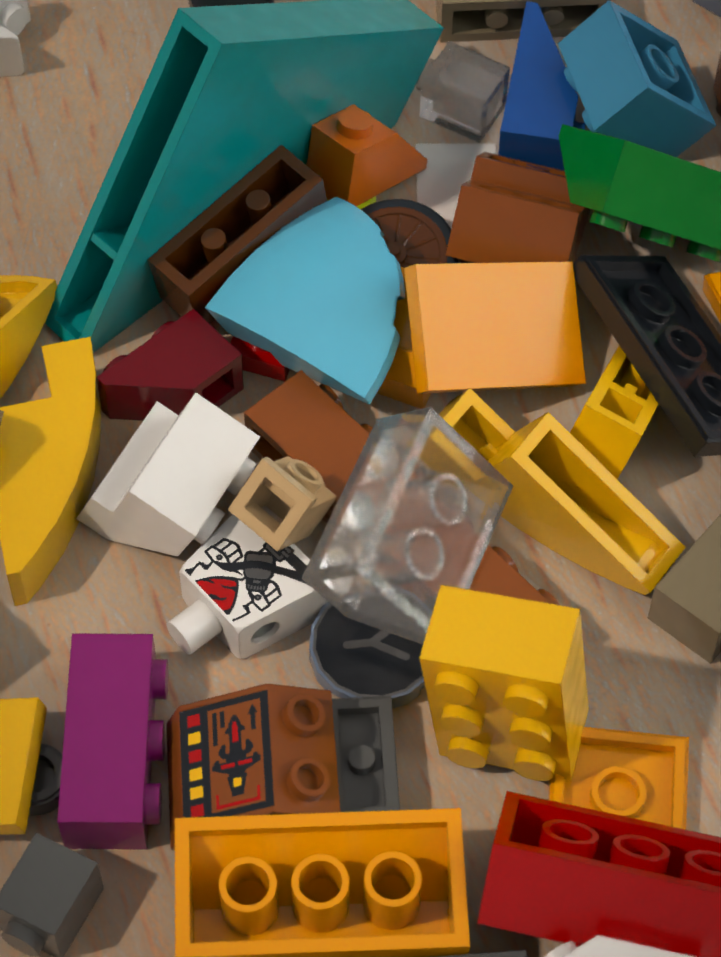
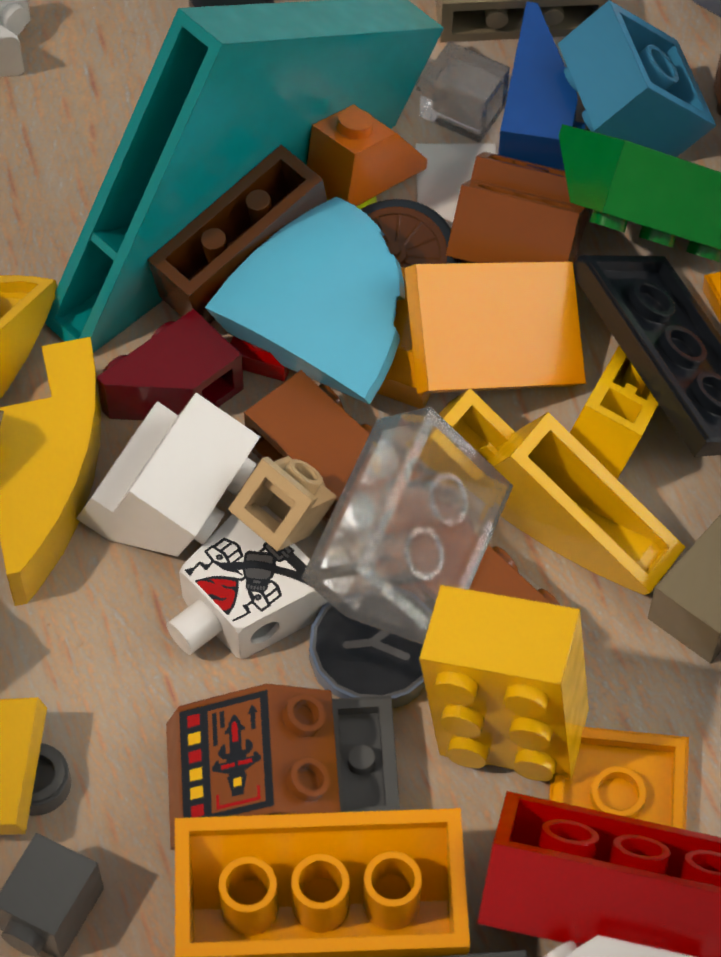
magenta brick [57,633,168,850] -> none

